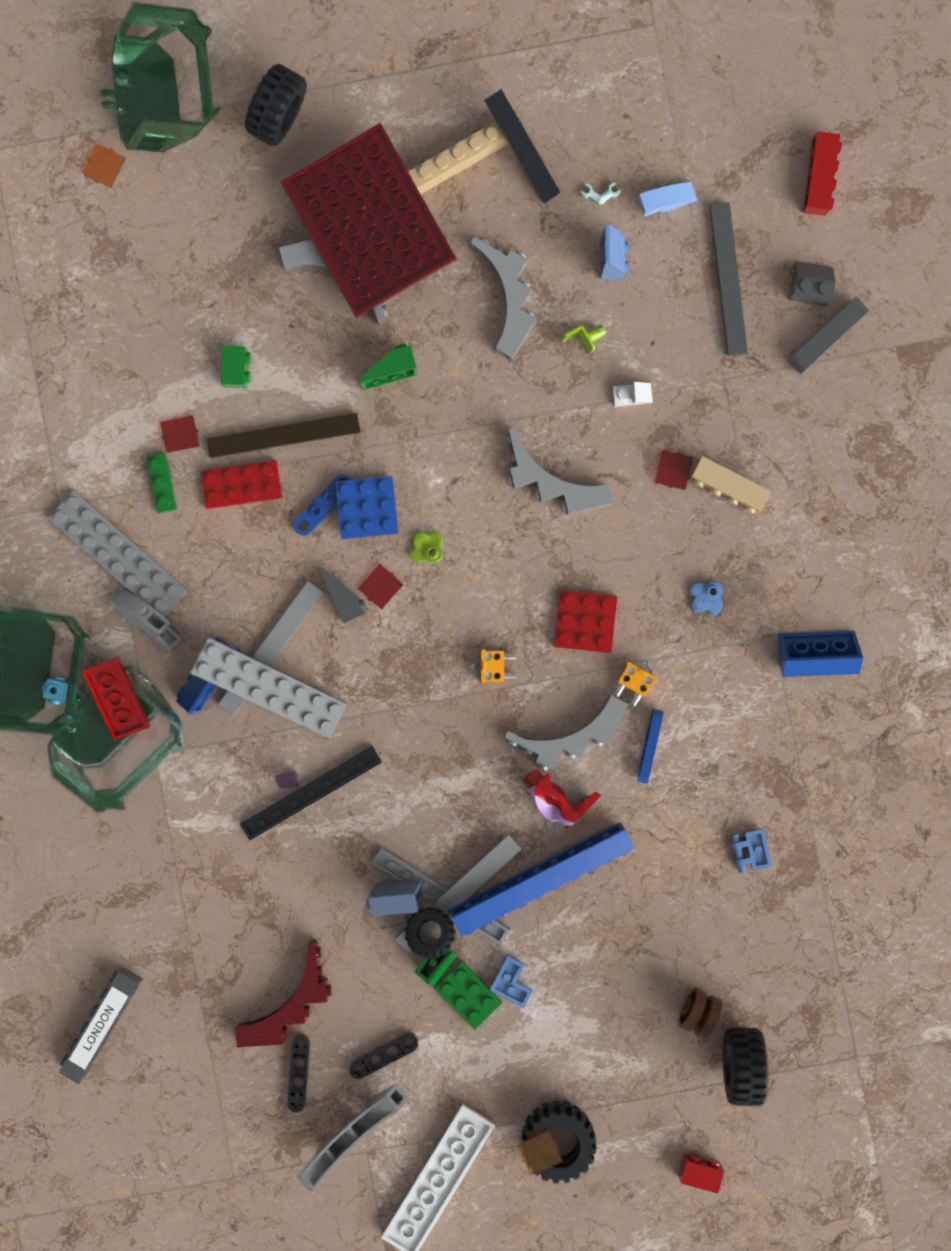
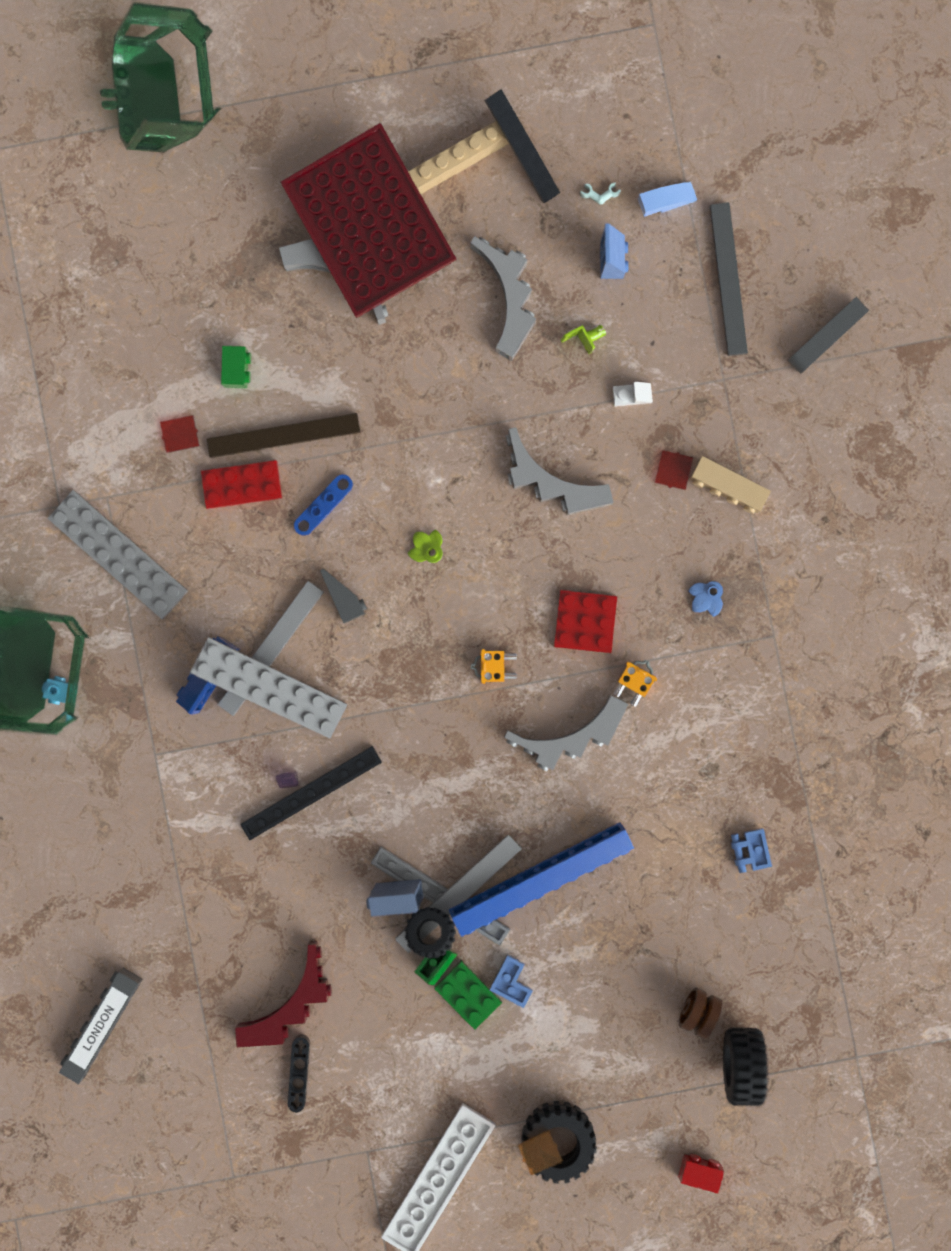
windscreen [47,665,183,812] -> none
red plate [81,656,150,741] -> none
clear orange piece [82,144,126,188] -> none
light grey slope [109,590,182,654] -> none
green plate [146,453,178,514] -> none
black tyre [244,64,307,146] -> none
light grey arch [297,1083,408,1192] -> none
blue plate [335,476,398,539] -> none
black beam [349,1033,418,1079] -> none
clear red piece [358,564,403,610] -> none
green slope [359,344,418,390] -> none
red hips [522,769,601,829] -> none
blue beam [637,709,663,784] -> none
blue slope [778,631,863,677] -> none
dark grey slope [789,262,835,306] -> none
red brick [803,131,842,216] -> none

